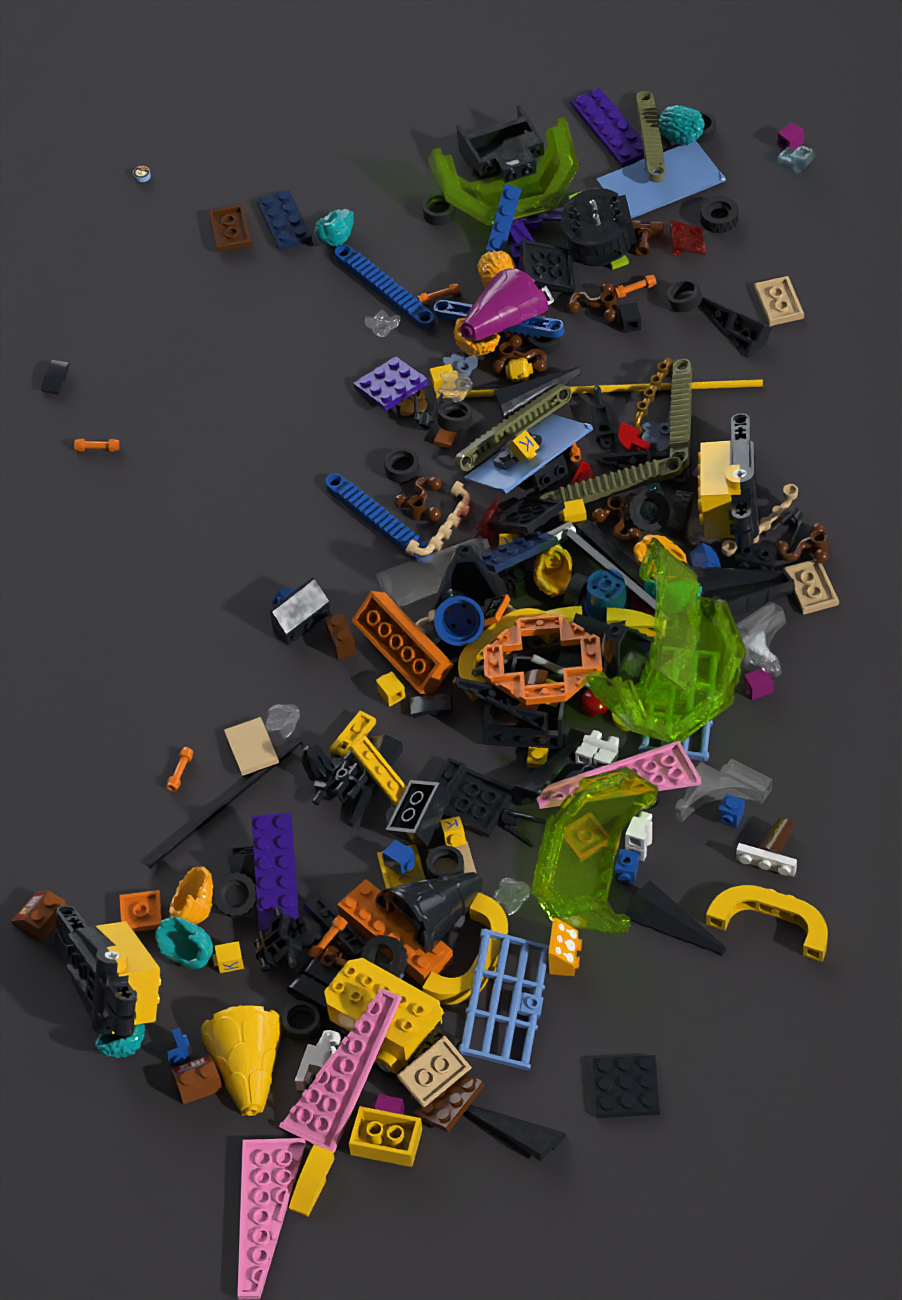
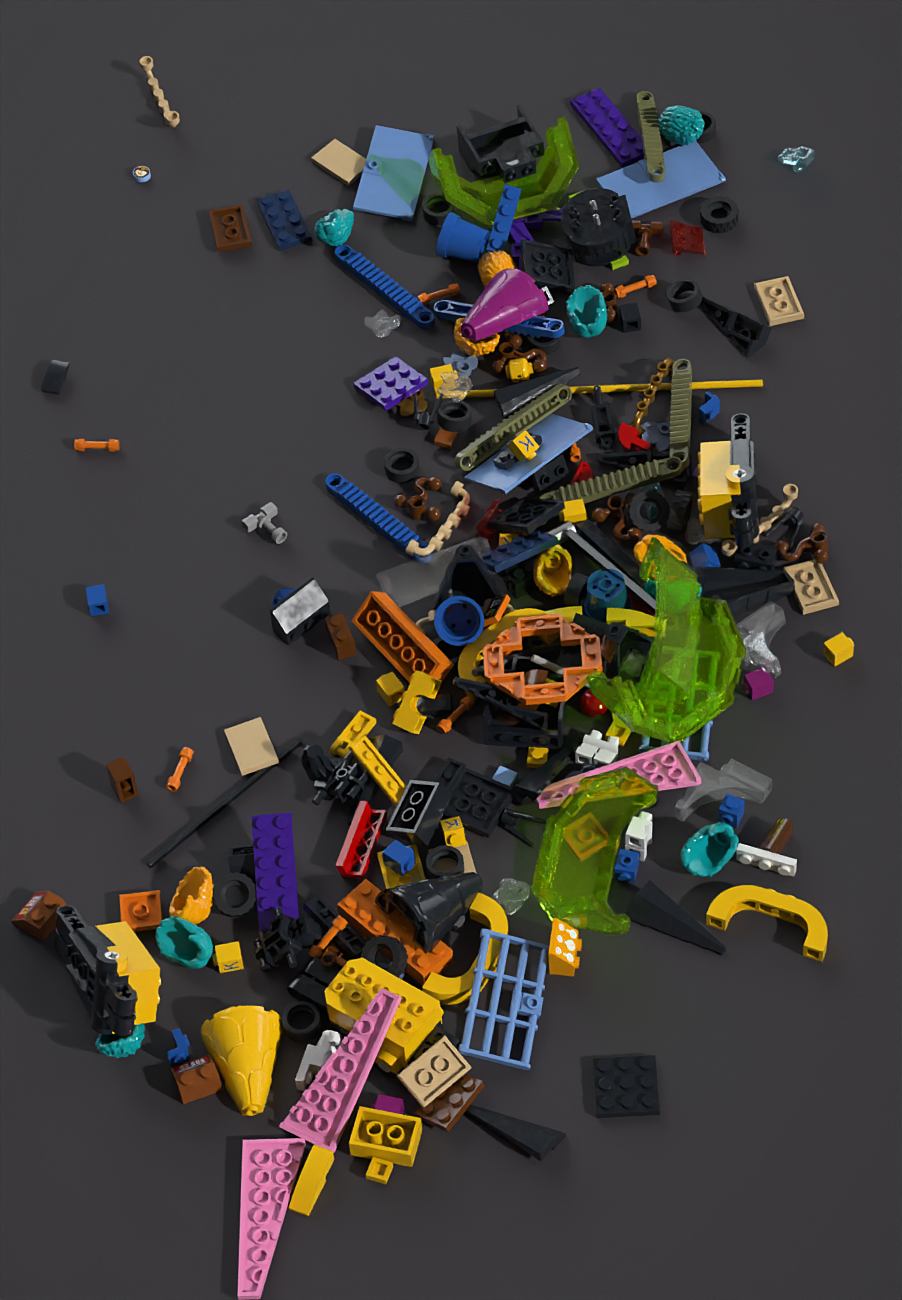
clear plate [265,704,300,739] -> none
magenta brick [777,122,805,154] -> none
none -> blue brick [86,584,109,616]
none -> reddish brown brick [106,757,138,803]
none -> tan bar [139,56,180,128]
none -> light grey bar [241,502,287,544]
none -> tan tile [311,139,366,186]
none -> red fence [335,801,388,879]
none -> medium blue door [353,125,435,221]
none -> yellow plate [366,1157,393,1184]
none -> yellow arch [392,670,442,734]
none -> blue piece [436,212,490,263]
none -> orange bar [436,695,475,734]
none -> light blue tile [492,766,518,787]
none -> teal hair [565,285,608,338]
none -> yellow plate [605,720,631,746]
none -> teal hair [680,822,739,877]
none -> blue bracket [699,391,720,424]
none -> yellow brick [823,632,854,667]

